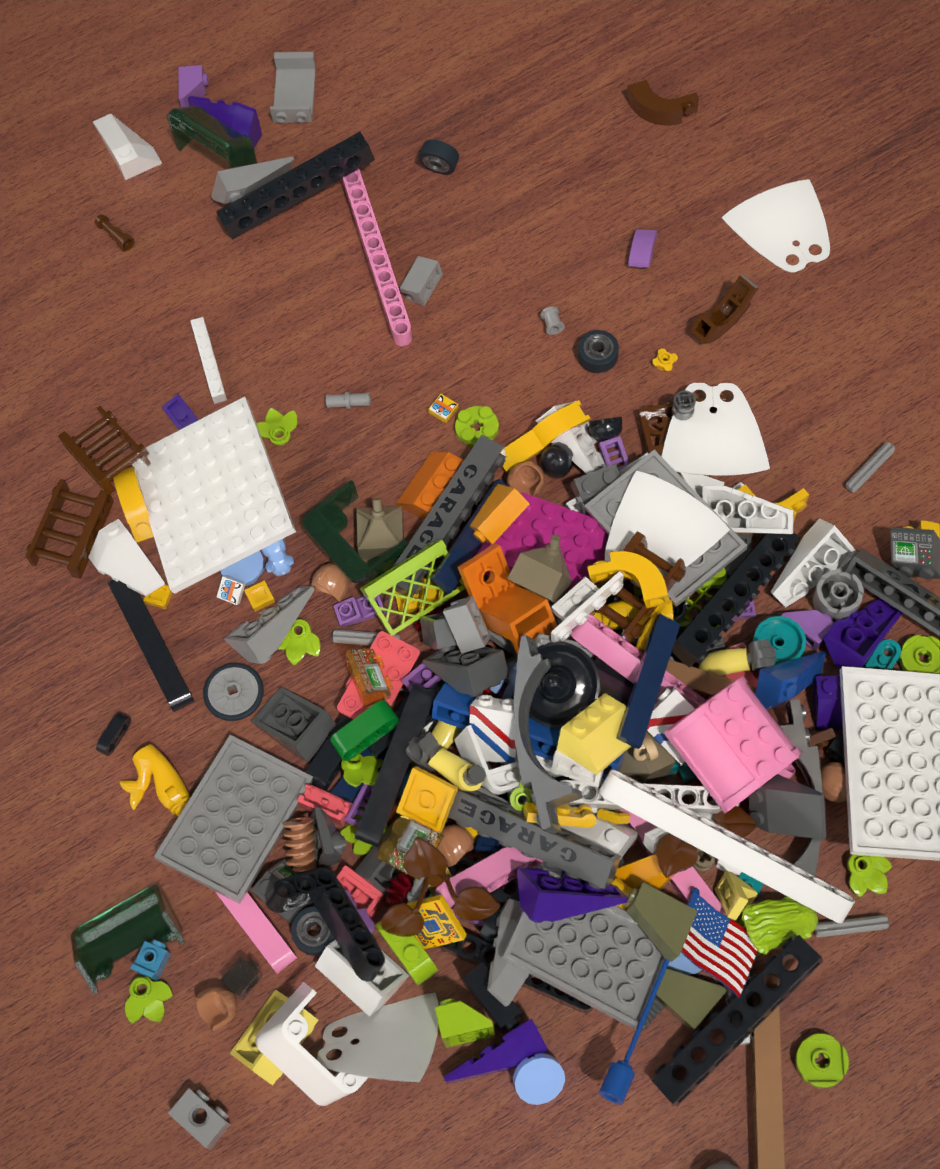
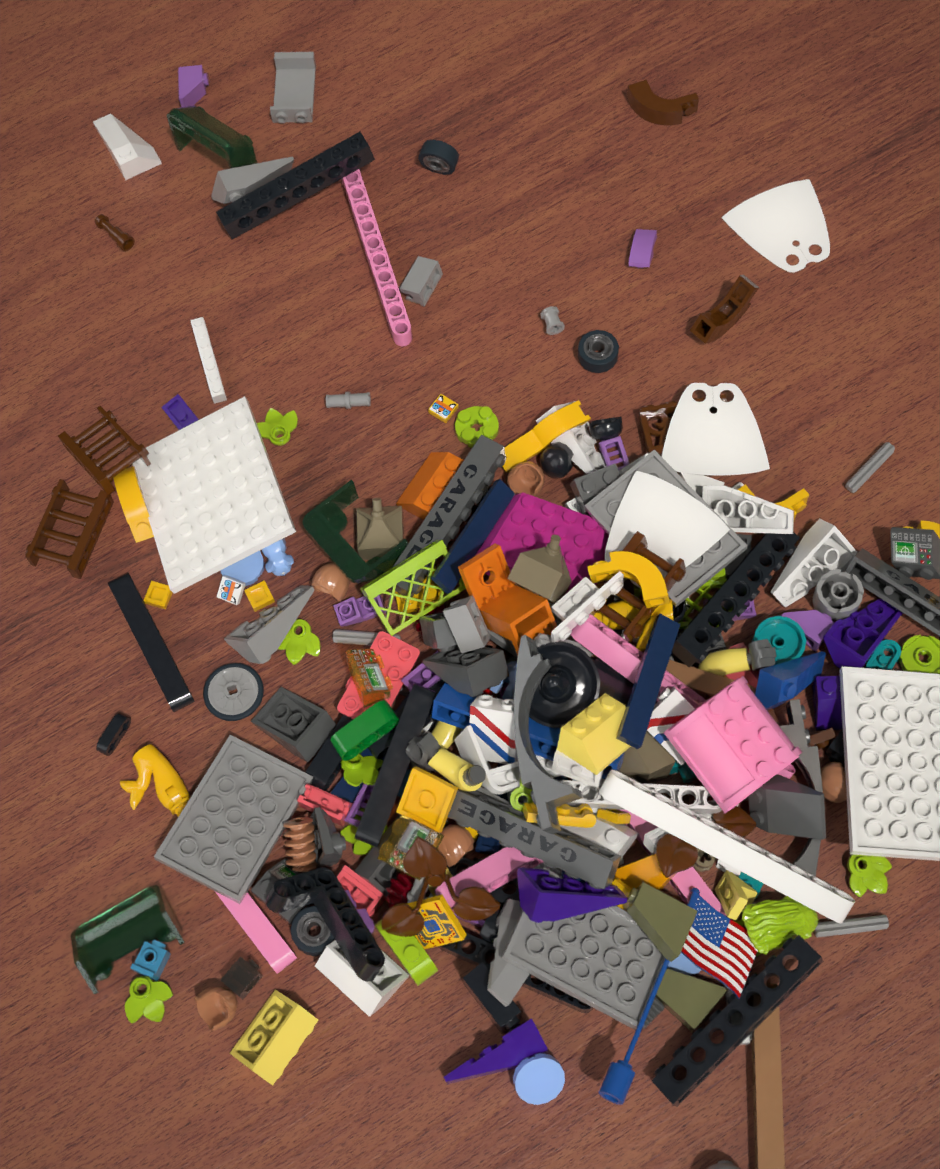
white wedge [88,519,165,596] -> none
light grey brick [168,1088,231,1150] -> none
dark purple wedge [188,96,262,153] -> none
white windscreen [255,982,367,1106] -> none
white piece [317,993,438,1082] -> none
lime slope [435,999,495,1048] -> none
light orange slope [470,484,529,544] -> none
tan tile [633,736,659,762] -> none
yellow plate [652,349,678,371] -> none
flat silver wheel [672,390,696,420] -> none
lime plate [795,1034,849,1088] -> none

